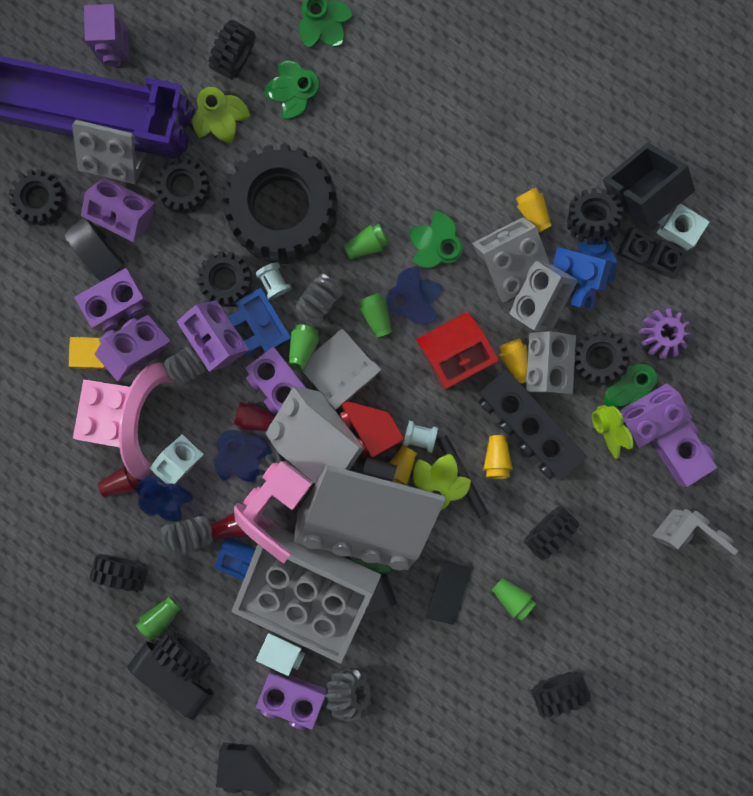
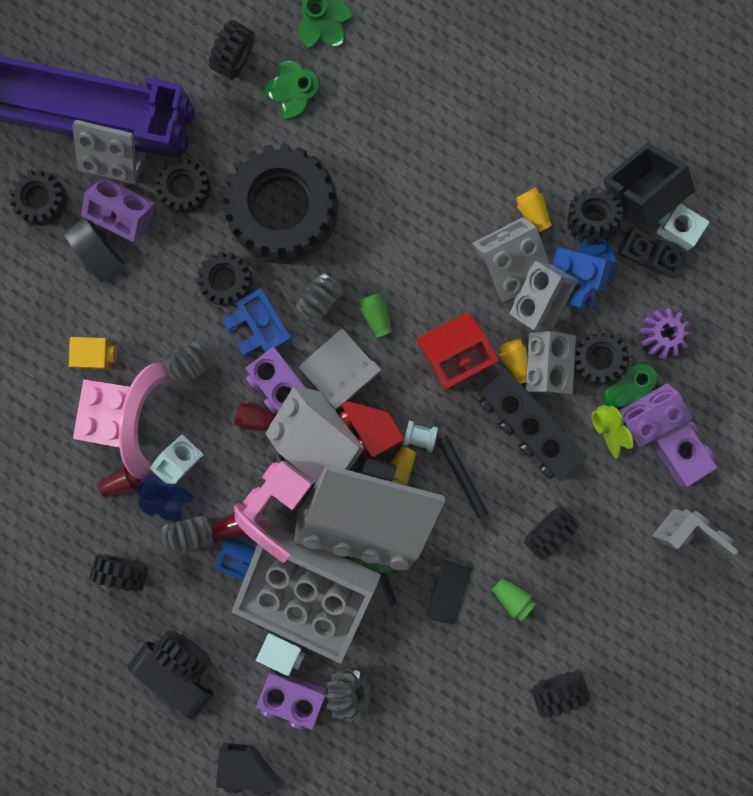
medium lavender brick [74,268,149,332] -> none
medium lavender brick [84,4,129,67] -> none
medium lavender brick [95,315,171,381] -> none
bright green cone [136,596,181,642] -> none
medium lavender brick [176,300,249,372] -> none
lime plate [192,87,250,143] -> none
clear blue plate [215,430,272,482] -> none
light aqua bush [255,262,292,300] -> none
bright green cone [288,324,320,371] -> none
bright green cone [344,224,389,260] -> none
clear blue plate [386,266,442,324] -> none
green plate [409,211,463,268] -> none
lime plate [413,454,471,510] -> none
yellow cone [483,435,513,479] -> none

